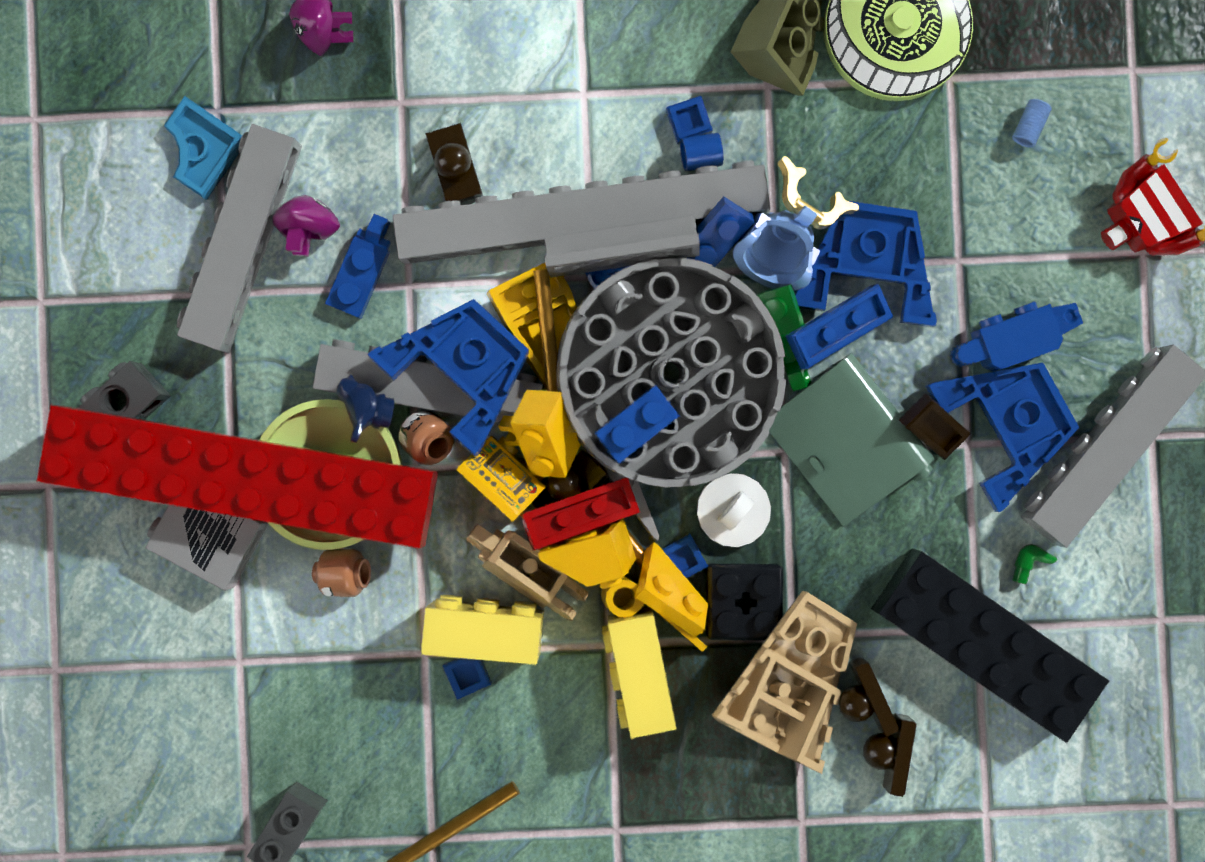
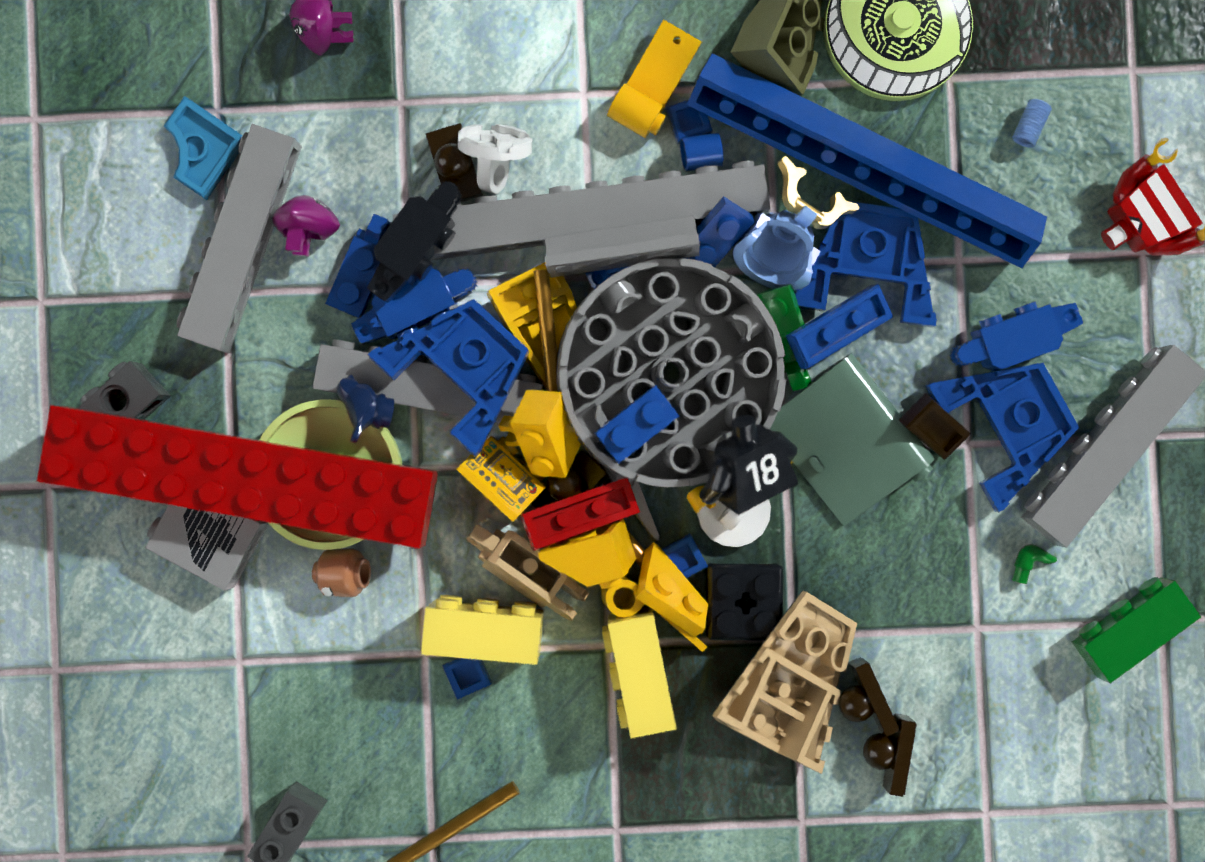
nougat head [398,410,454,465] -> none
black brick [871,548,1109,743] -> none
none -> blue hinge [351,268,478,345]
none -> black hinge [367,181,462,303]
none -> white tile [458,124,532,194]
none -> yellow door [607,19,702,138]
none -> black torso [686,415,798,515]
none -> blue brick [687,53,1047,268]
none -> green brick [1072,577,1201,684]

